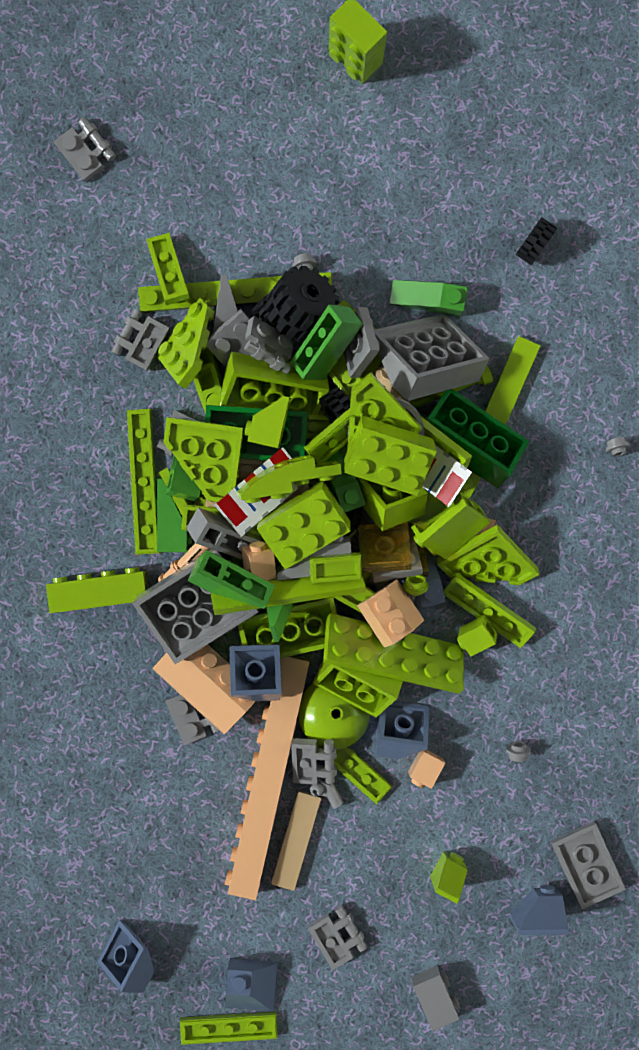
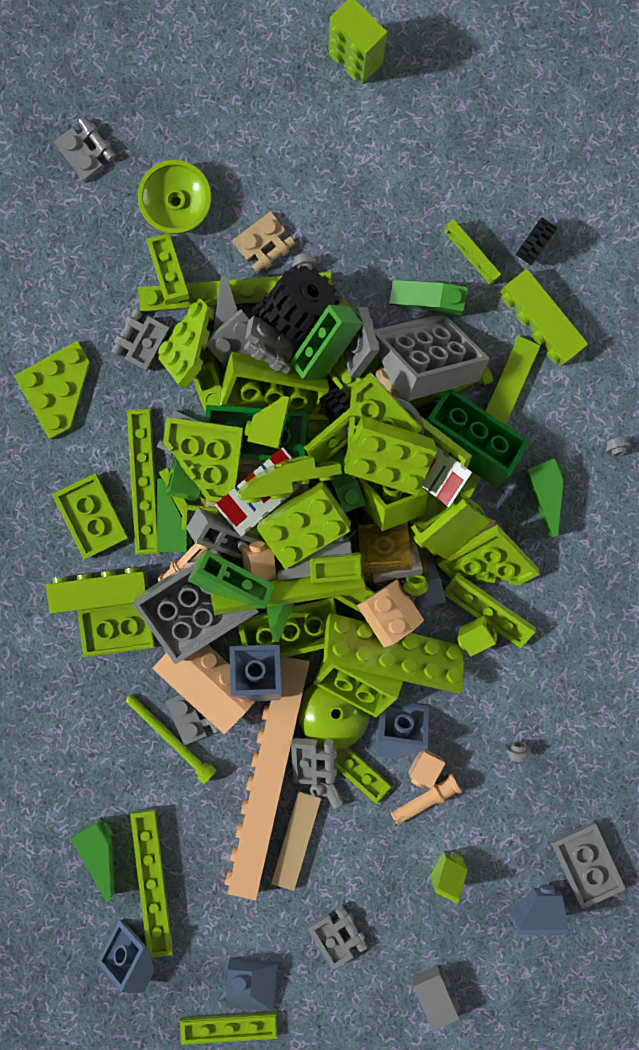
none -> lime plate [14,341,91,440]
none -> lime plate [52,473,129,560]
none -> bright green slope [71,818,115,902]
none -> lime tile [77,603,156,657]
none -> lime piece [126,695,217,785]
none -> lime plate [130,808,173,958]
none -> lime dish [137,160,211,234]
none -> tan plate [232,211,295,273]
none -> light nougat pin [390,773,462,826]
none -> lime tile [444,219,501,285]
none -> lime brick [500,268,588,366]
none -> bright green slope [523,458,564,537]

